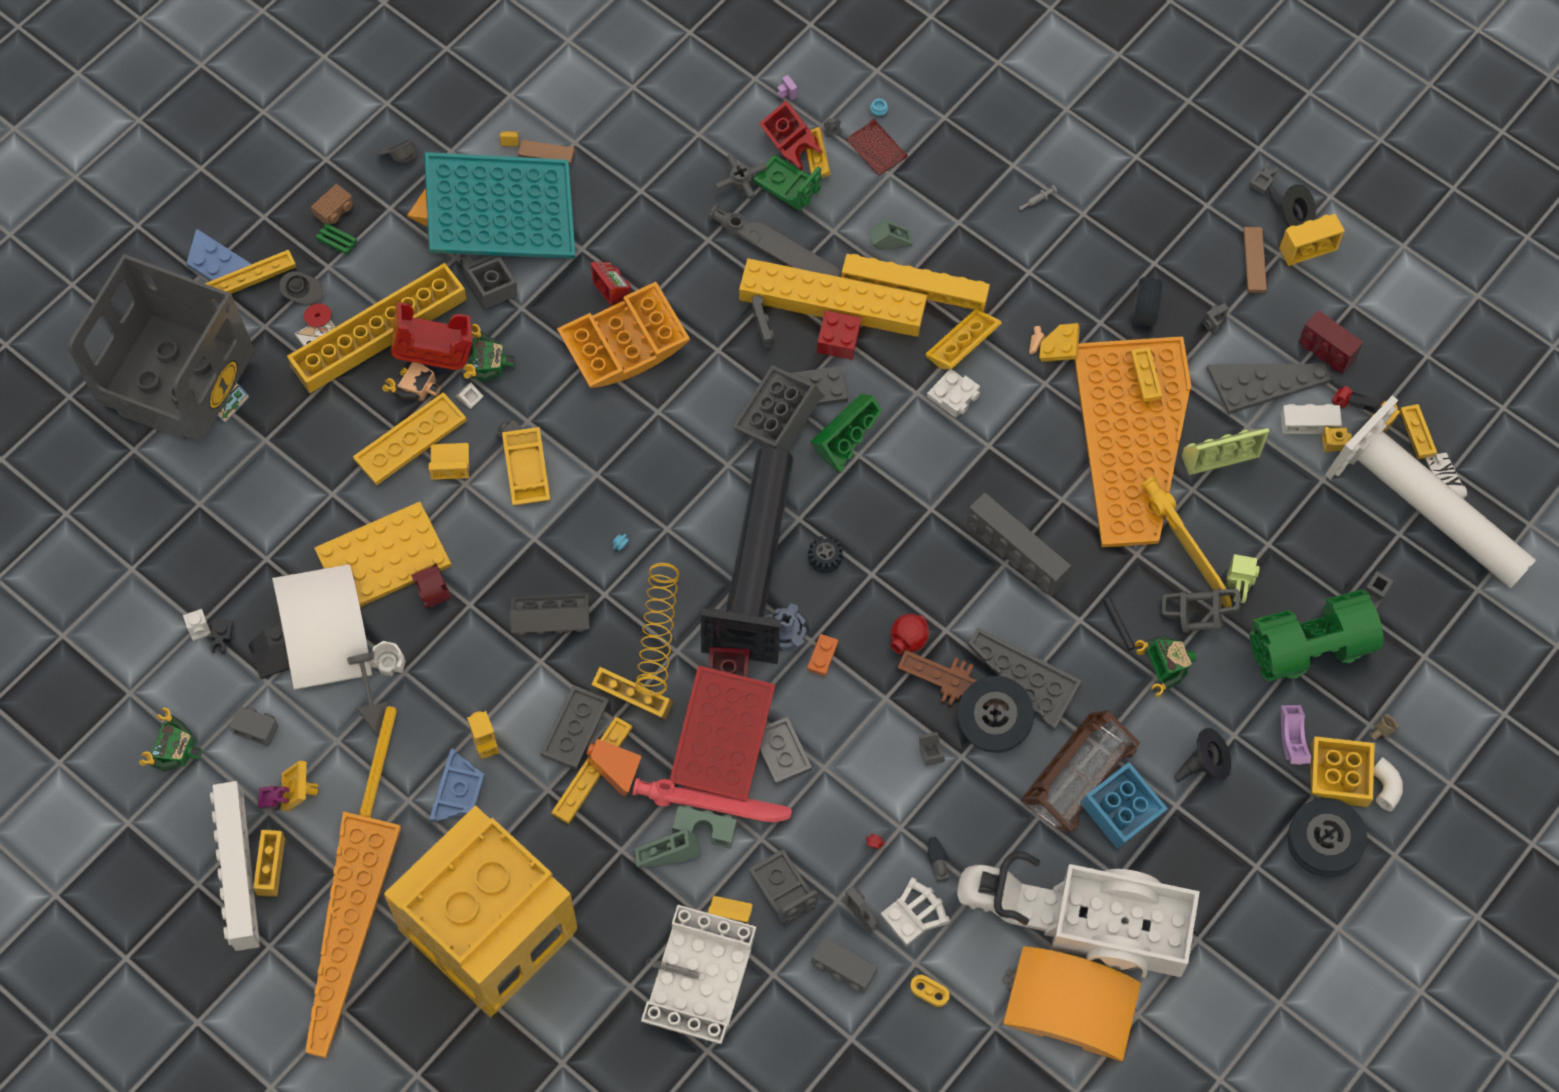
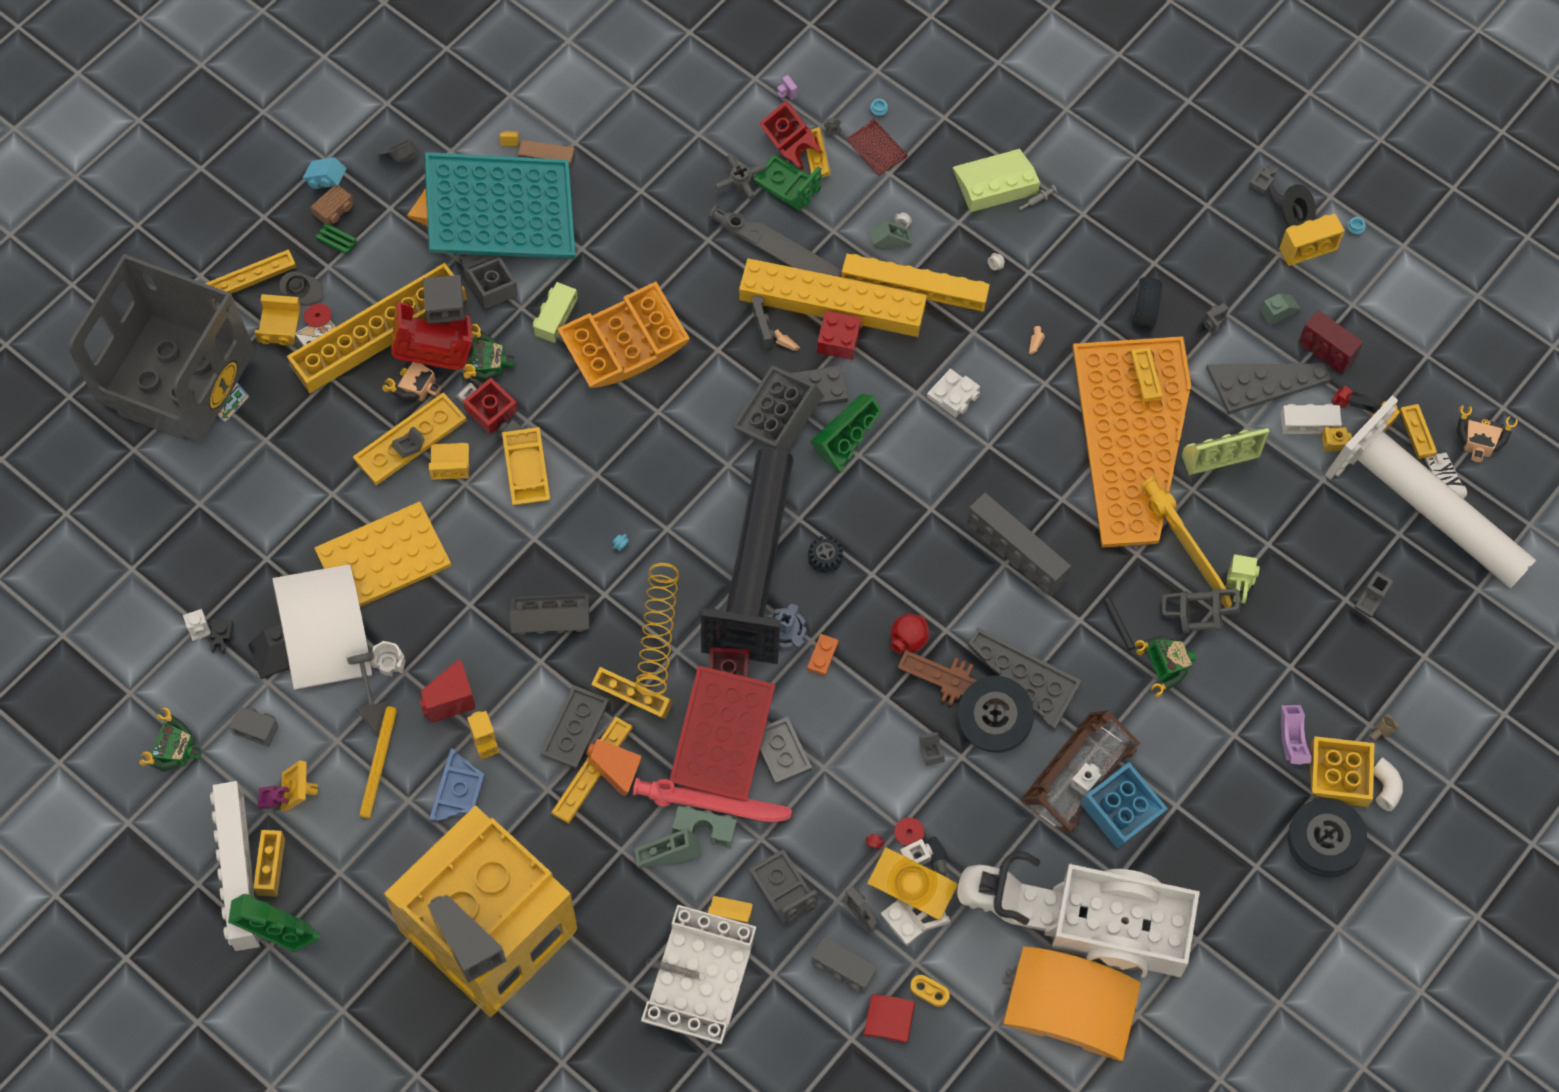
medium blue wing [187,229,251,281] -> none
light orange wing [305,811,402,1059] -> none
dark red brick [411,563,452,609] -> none
red slope [590,261,631,306] -> none
yellow slope [925,309,1002,369] -> none
yellow plate [1039,323,1080,362] -> none
black piece [1174,728,1231,783] -> none
medium nougat tile [1243,227,1267,293] -> none
green cylinder [1250,589,1384,682] -> none
none -> green wedge [228,894,320,952]
none -> yellow panel [254,294,301,346]
none -> medium azure brick [303,157,347,189]
none -> dark grey bracket [391,427,425,458]
none -> red slope [419,660,476,723]
none -> dark grey brick [423,275,465,324]
none -> dark grey slope [427,895,507,983]
none -> red brick [463,378,518,435]
none -> yellowish green brick [532,282,578,343]
none -> light nougat bar [773,330,800,351]
none -> red slope [864,994,915,1043]
none -> yellow slope [867,847,958,921]
none -> white plate [894,213,912,228]
none -> red piece [894,818,924,846]
none -> white brick [900,839,933,865]
none -> yellowish green slope [952,149,1040,212]
none -> white plate [988,253,1005,270]
none -> white brick [1070,763,1102,796]
none -> sand green slope [1260,293,1301,326]
none -> medium azure plate [1347,217,1366,235]
none -> torso [1456,405,1518,462]

